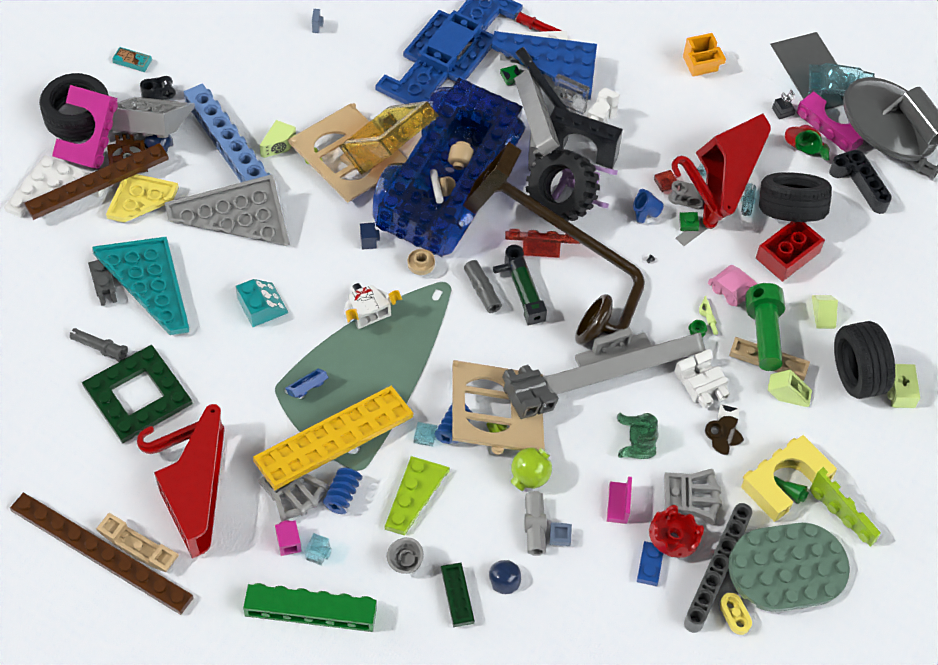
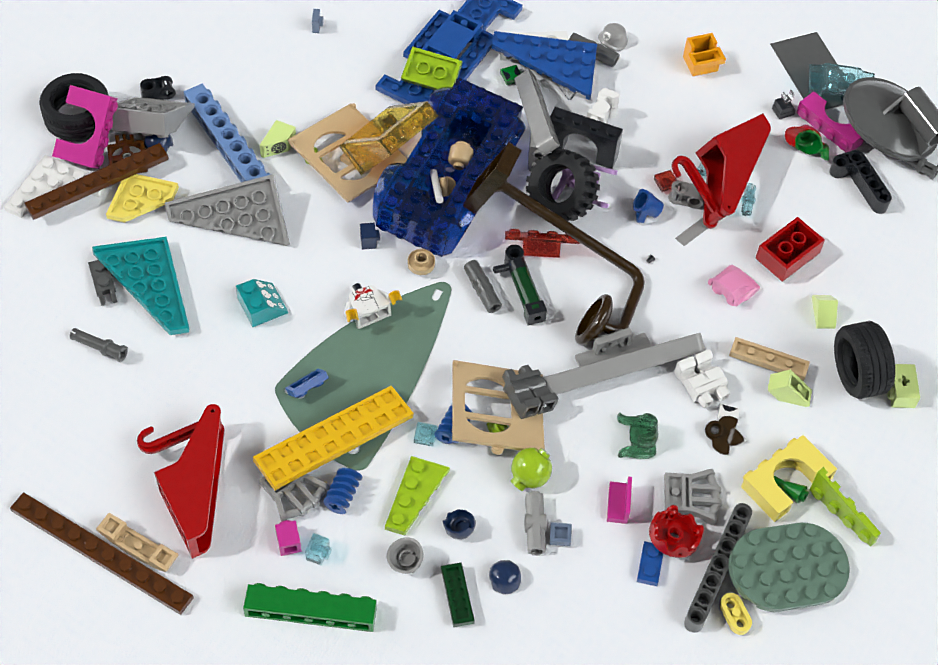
dark green plate [82,344,193,444] -> none
tile [112,47,152,72] -> none
red axle [516,12,562,32] -> none
black piece [516,47,569,111] -> none
clear tile [554,74,590,115] -> none
green plate [679,212,699,231] -> none
green plate [688,320,707,337] -> none
yellowish green hand [699,296,718,335] -> none
green piece [745,283,785,371] -> none
black tyre [759,172,832,222] -> none
none -> lime plate [401,47,463,95]
none -> dark blue hair [443,509,476,540]
none -> dark grey axle [569,32,620,67]
none -> light grey helmet [598,23,628,51]

